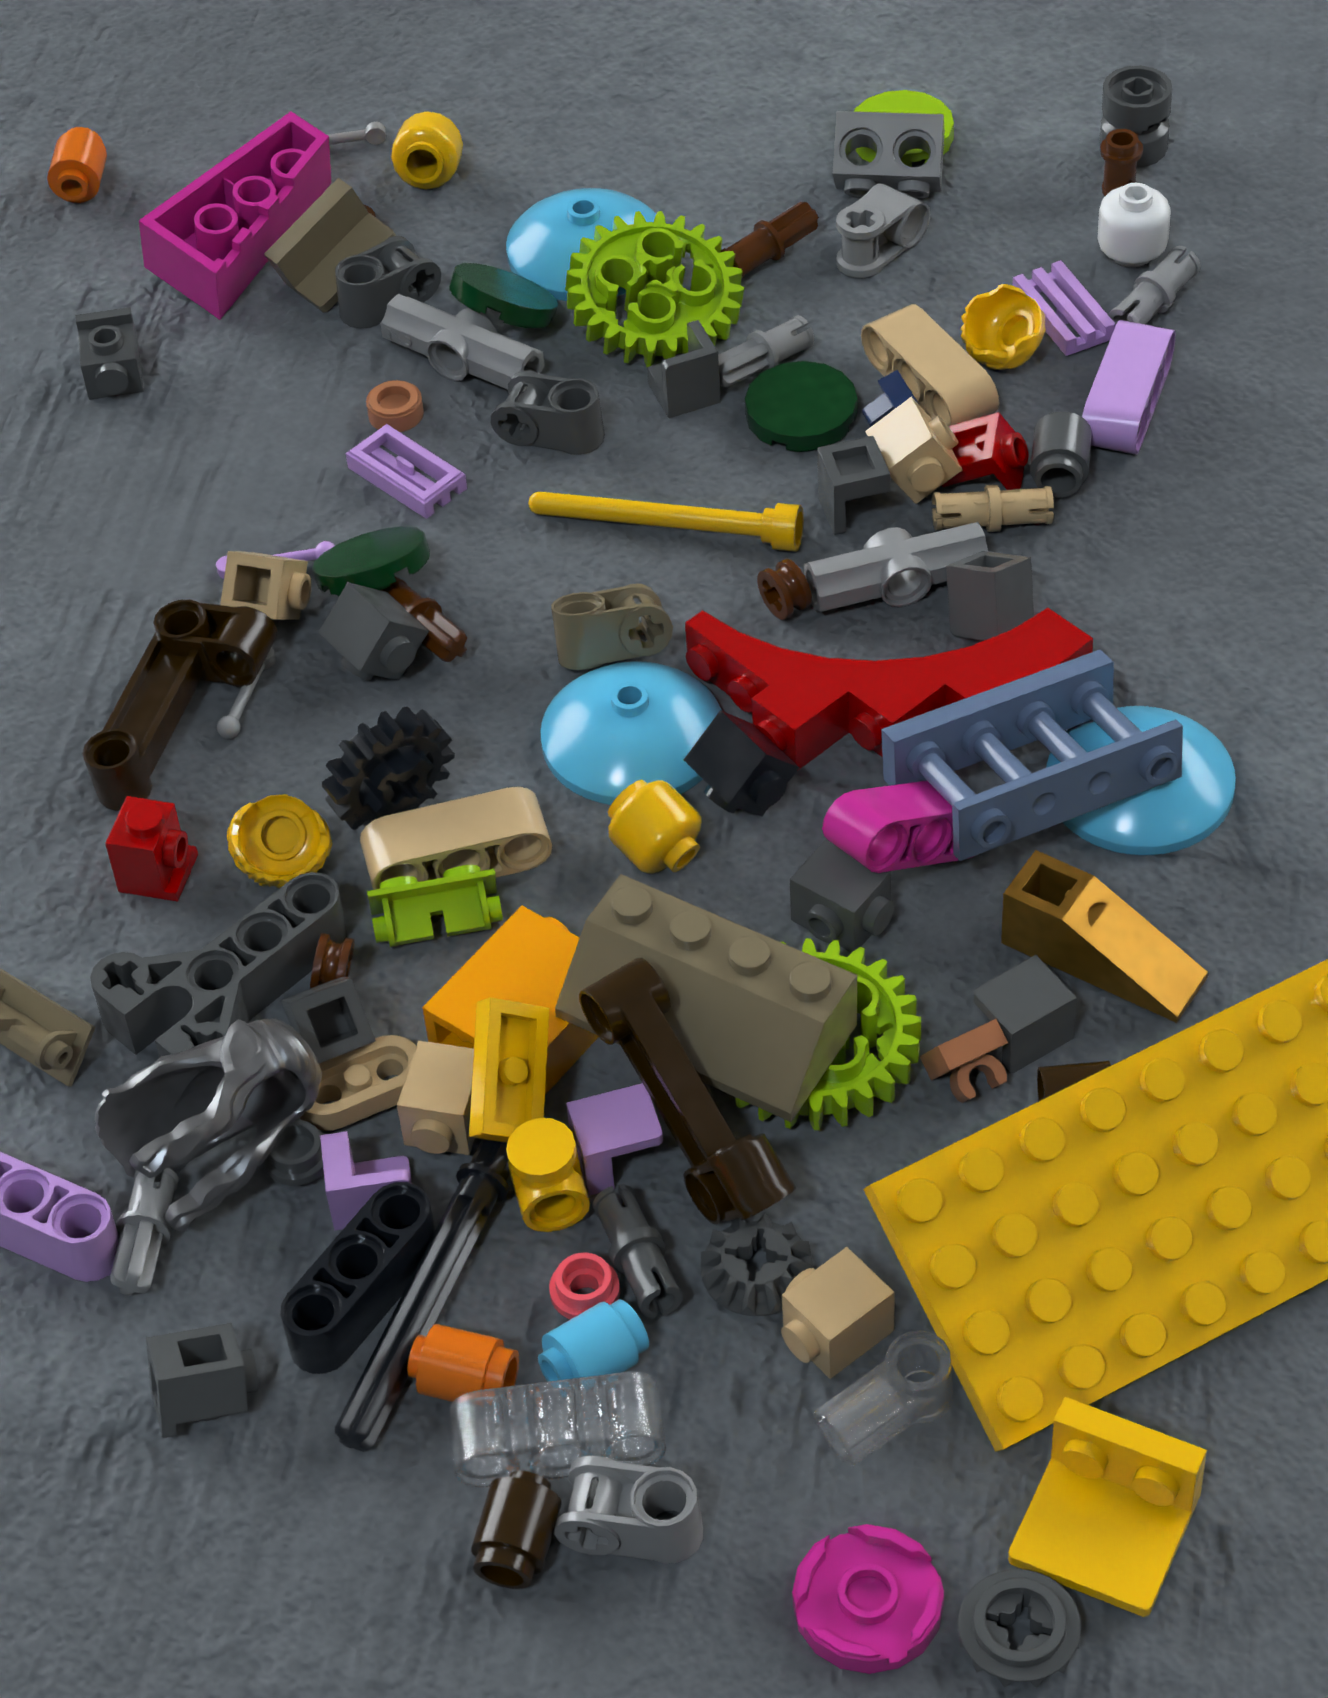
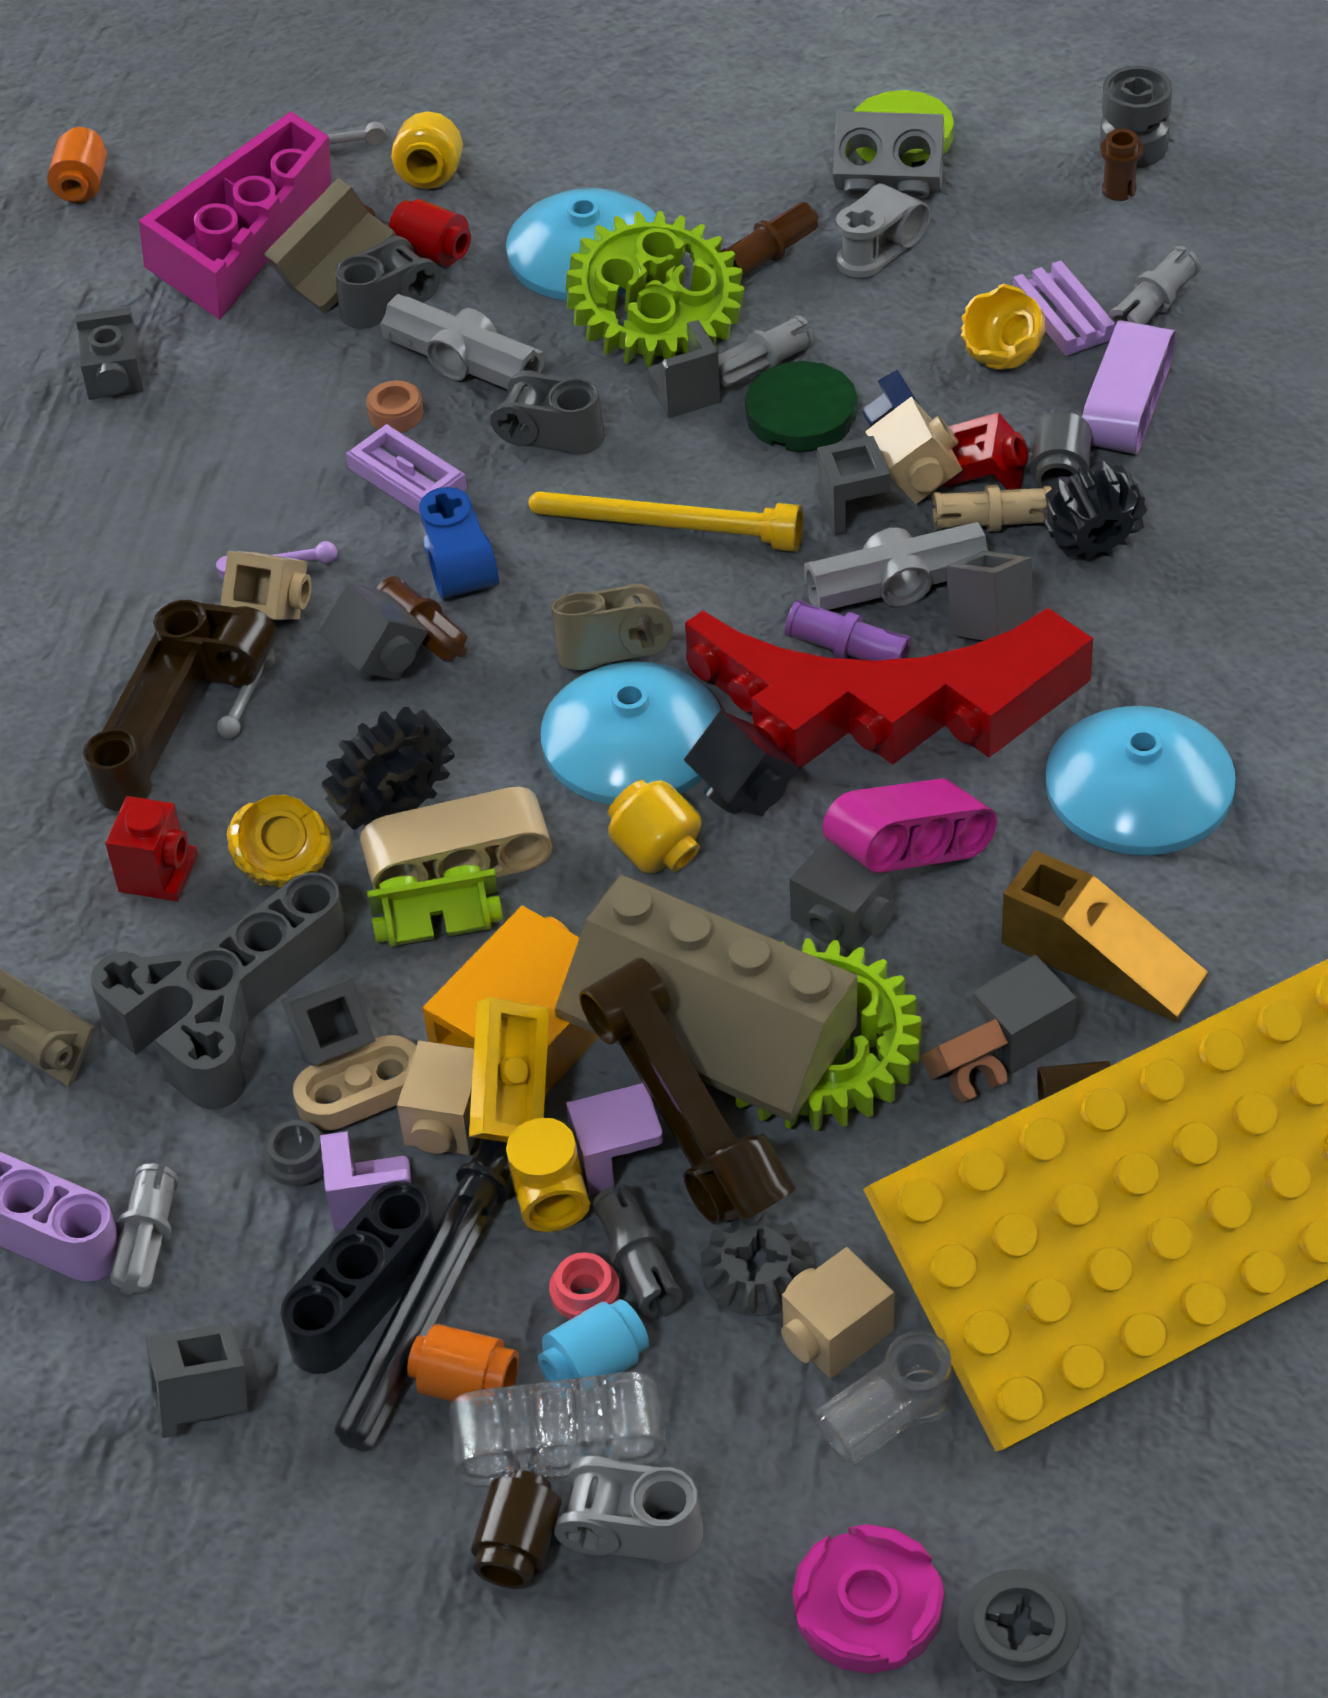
flat silver hair [95,1018,322,1231] -> none
reddish brown bush [310,933,355,989] -> none
dark green tile [312,526,430,596] -> none
dark green tile [449,263,558,329] -> none
reddish brown bush [757,559,812,620] -> none
tan beam [861,304,999,426] -> none
sand blue fence [881,649,1183,861] -> none
yellow bracket [1008,1396,1207,1617] -> none
white head [1097,183,1171,267] -> none
none -> red brick [389,199,471,266]
none -> blue piece [419,487,499,600]
none -> medium lavender pin [785,599,911,661]
none -> black gear [1042,460,1147,561]

